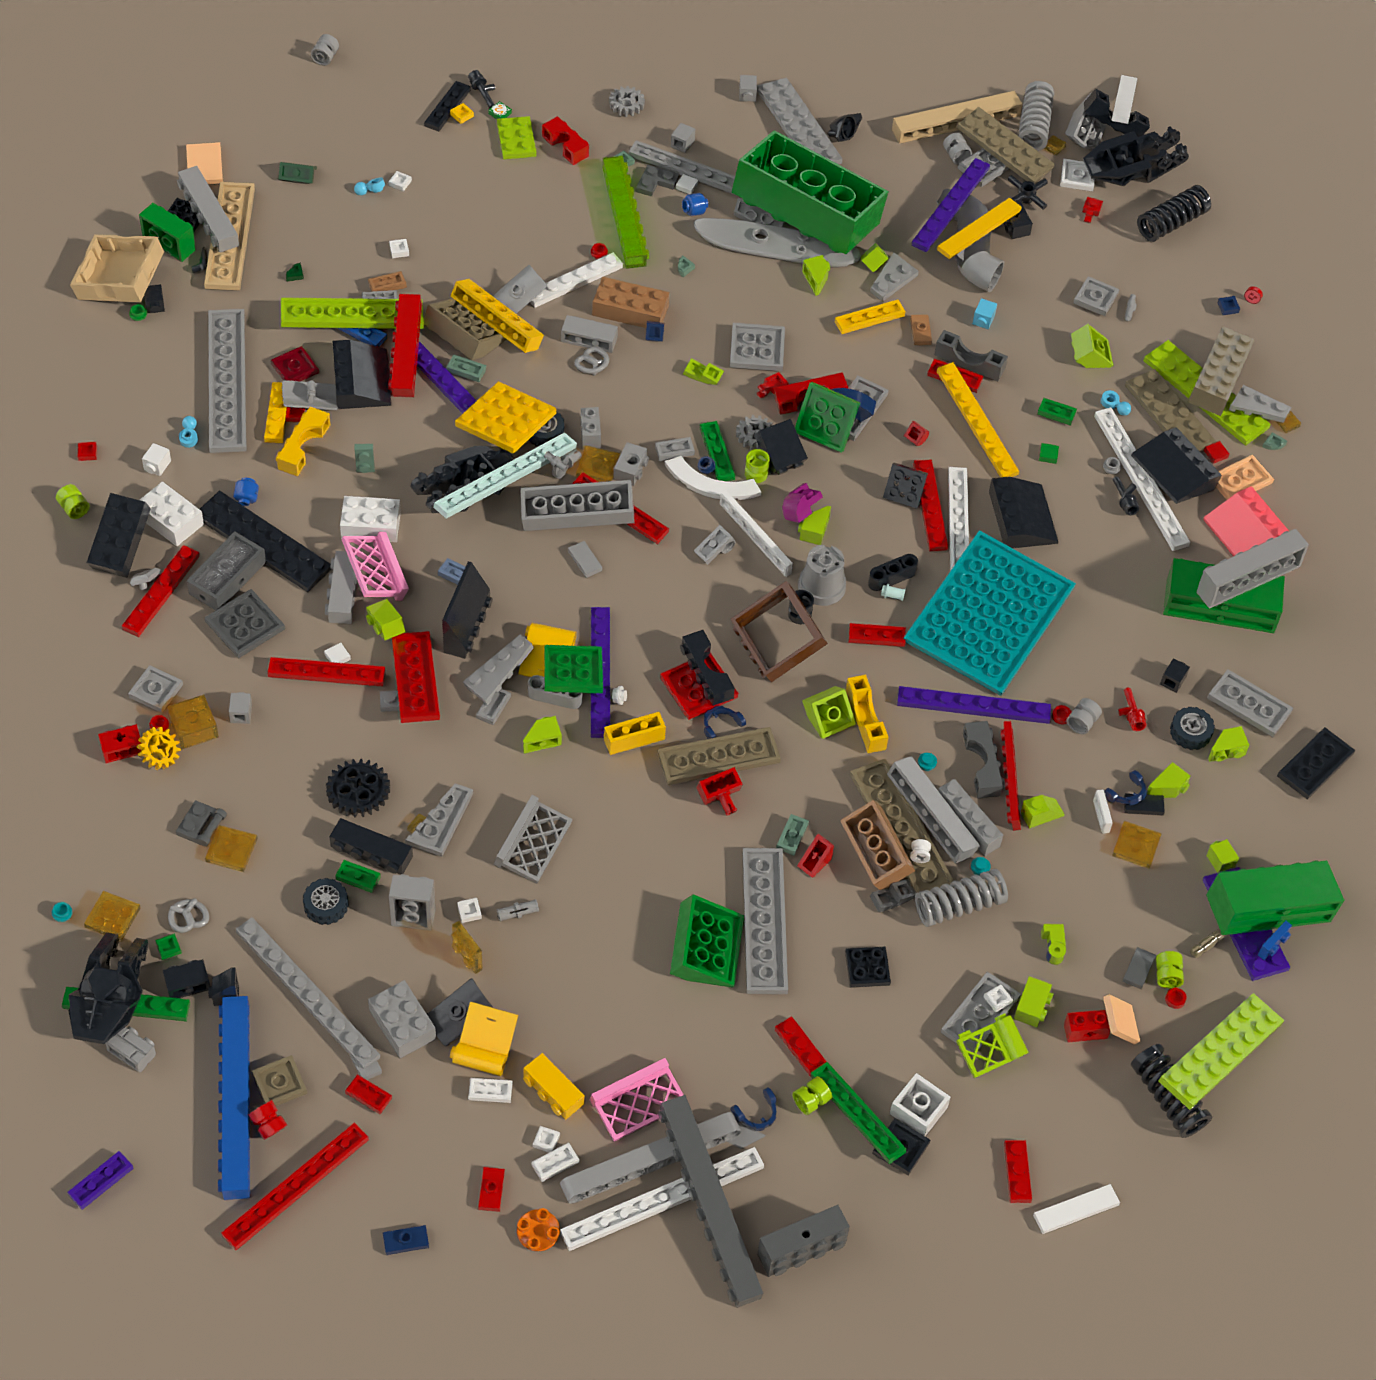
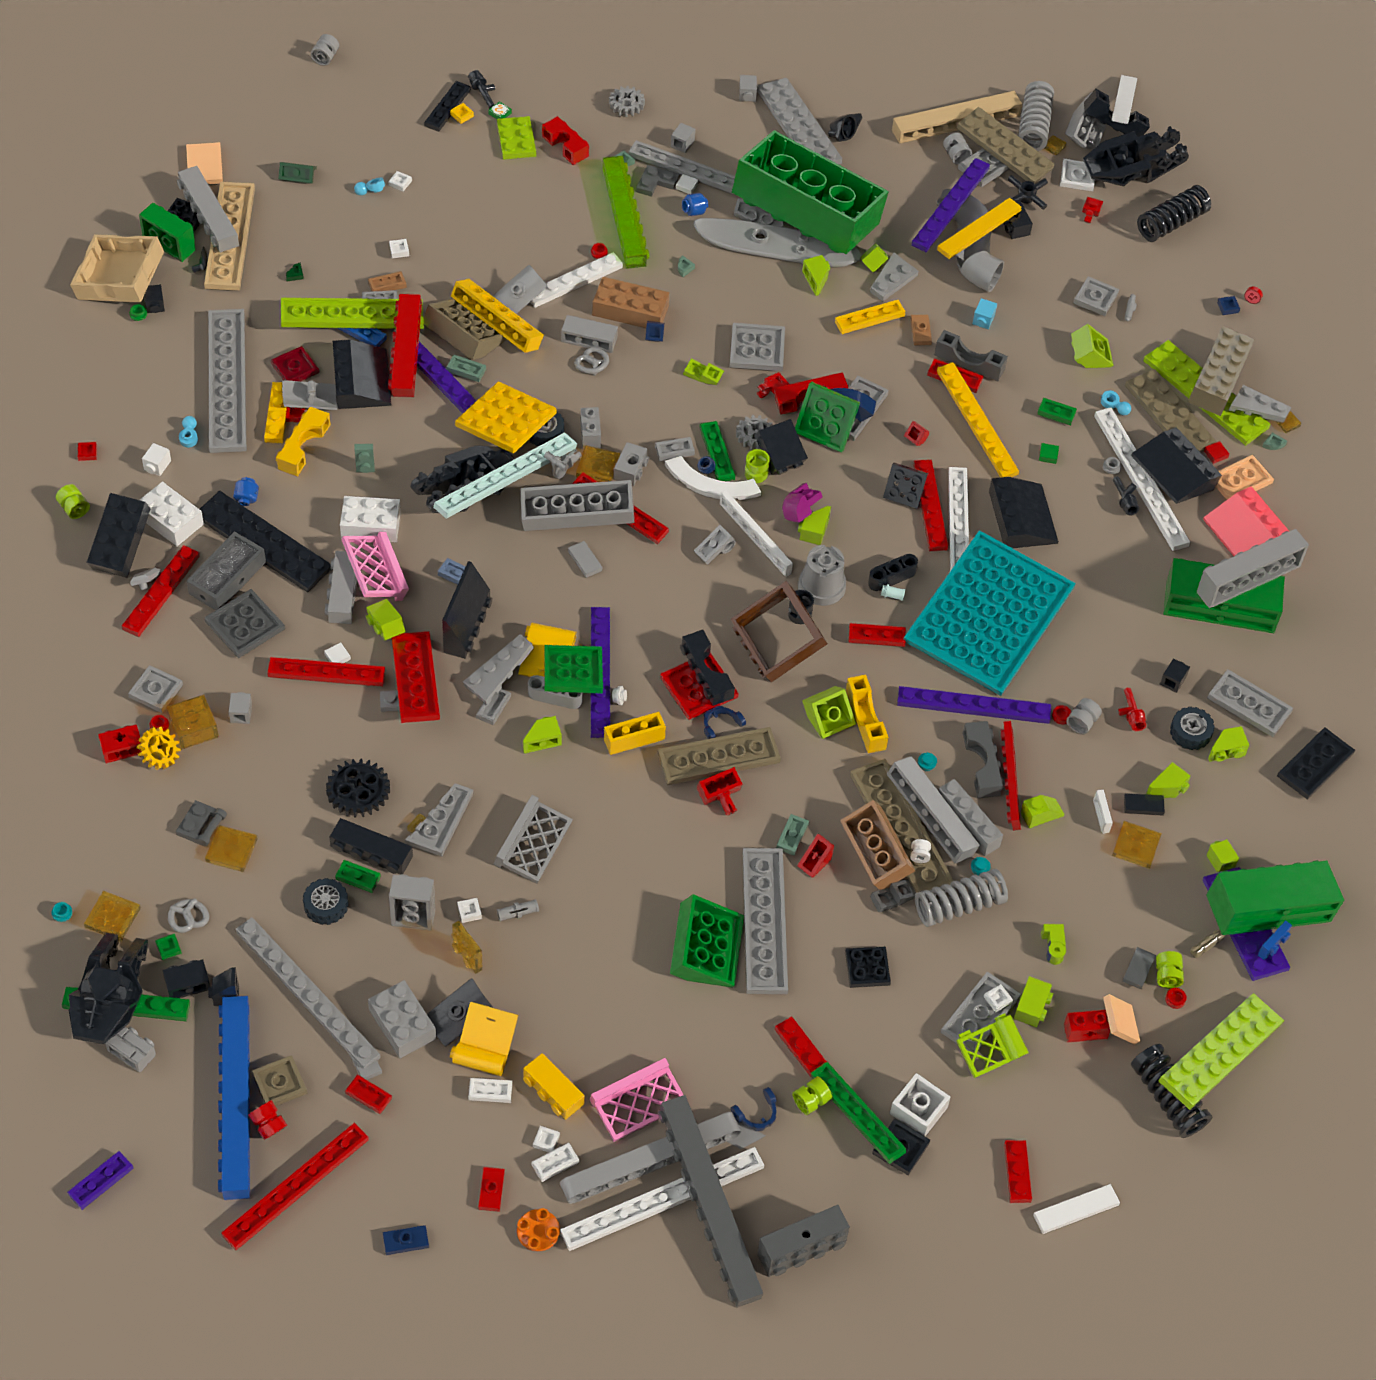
dark blue piece [1104,770,1147,805] -> none

